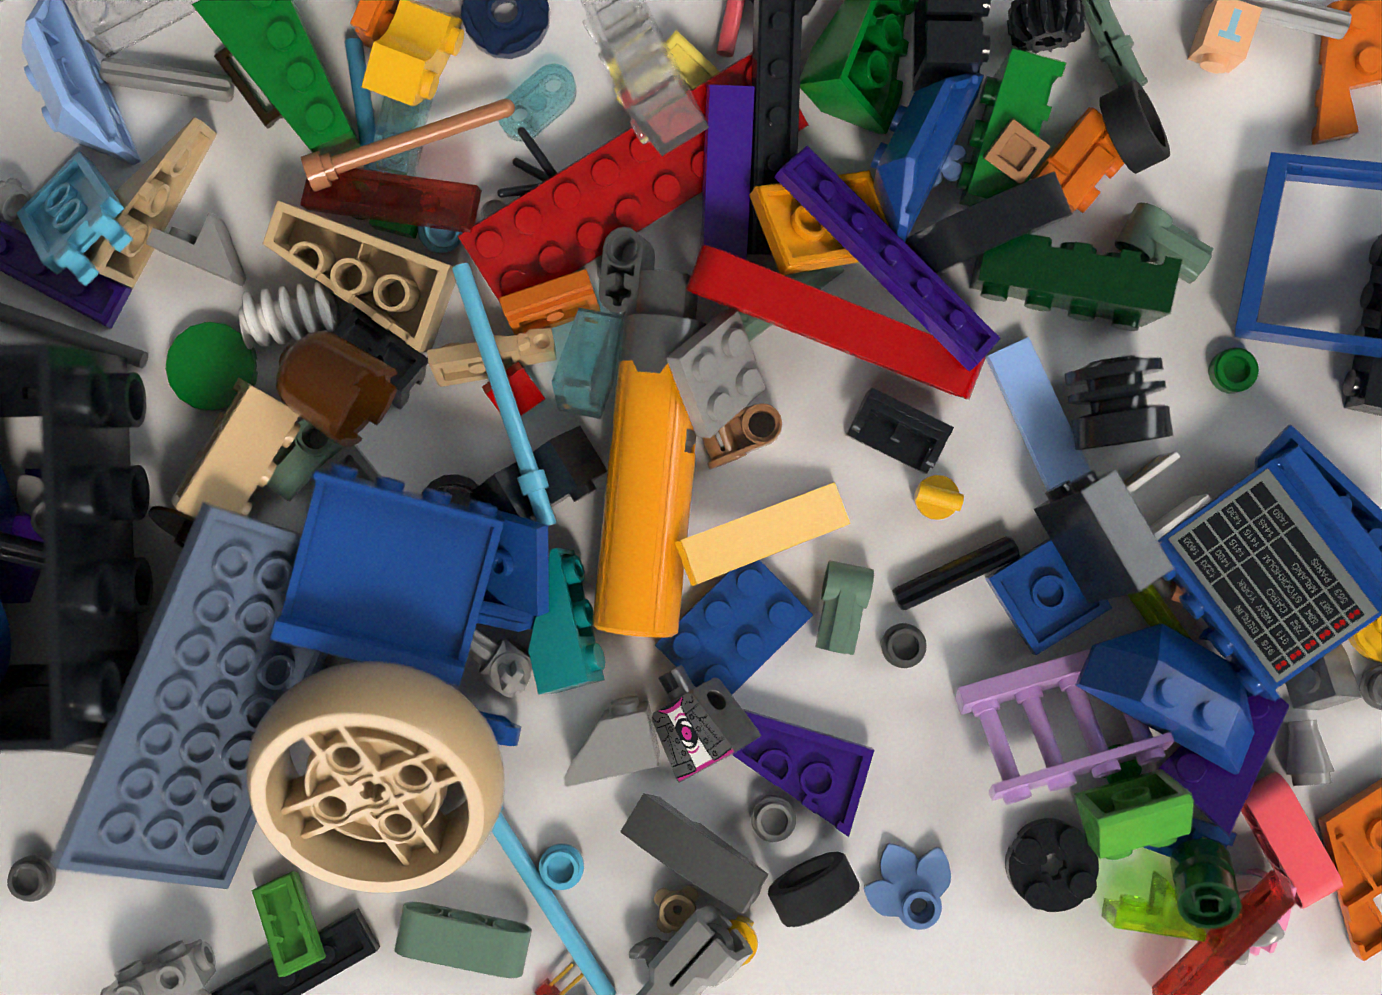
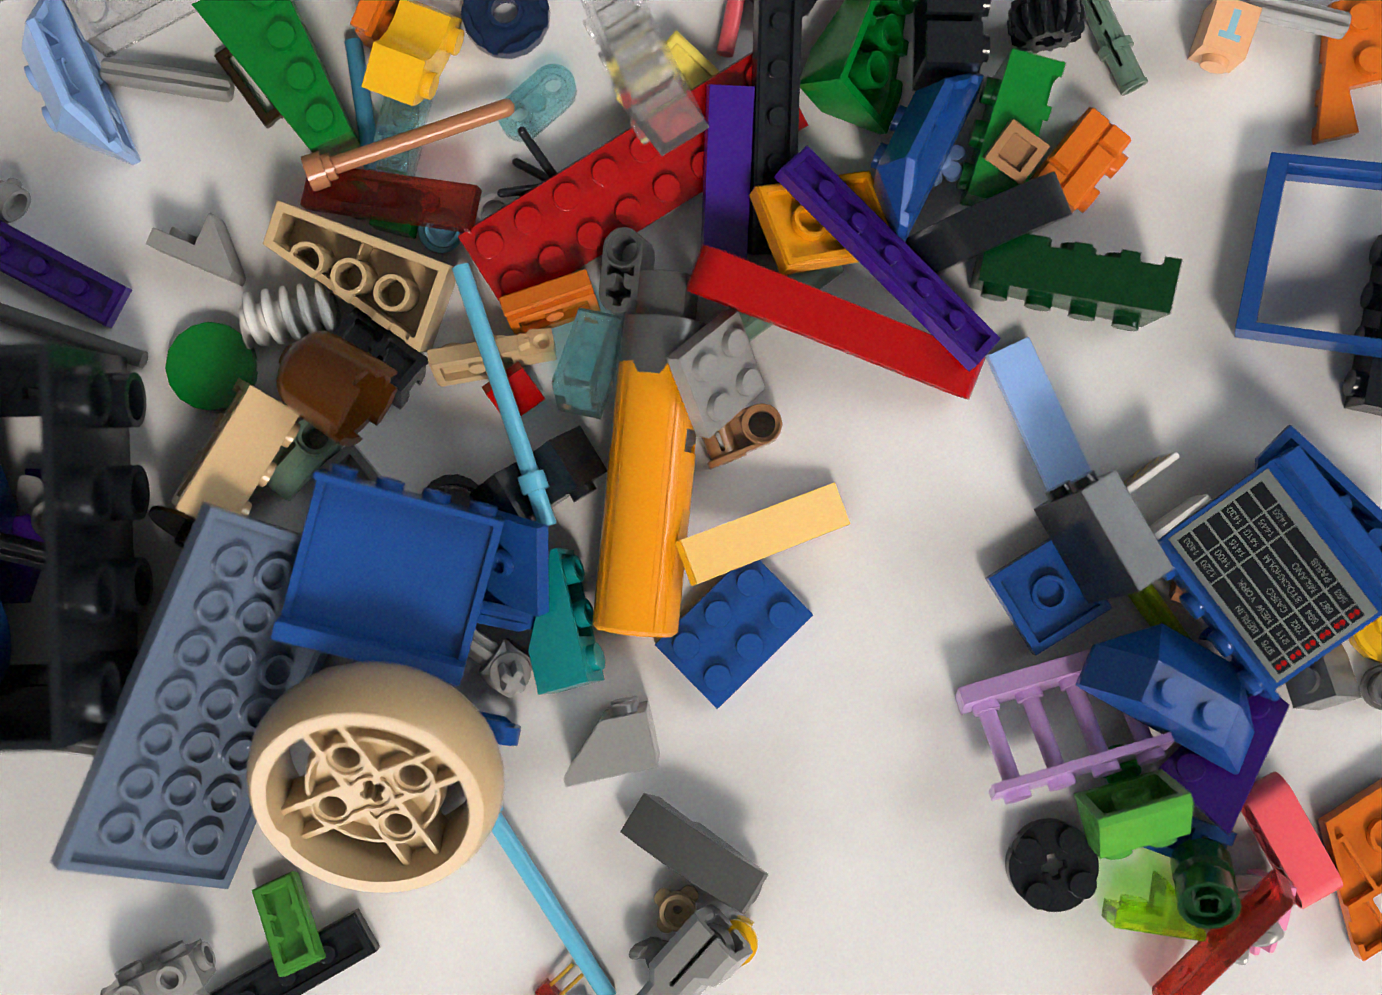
flat silver plate [7,855,56,902] -> none
medium azure tile [16,151,133,286] -> none
tan wedge [83,117,217,288] -> none
sand green beam [394,902,532,978] -> none
medium azure plate [539,843,584,890] -> none
flat silver torso [652,665,761,783] -> none
dark purple wing [732,709,874,837] -> none
light grey plate [751,796,796,842] -> none
black tyre [767,851,860,927] -> none
sand green piece [815,560,874,655] -> none
black hinge [846,388,954,474] -> none
medium blue plate [864,843,951,930] -> none
dark grey plate [881,623,927,668] -> none
black axle [892,537,1020,610] -> none
yellow plate [914,475,964,520] -> none
black wheel [1064,355,1174,450] -> none
black tyre [1100,80,1170,174] -> none
sand green piece [1114,202,1214,284] -> none
green tile [1209,348,1259,393] -> none
light grey cone [1286,720,1334,786] -> none

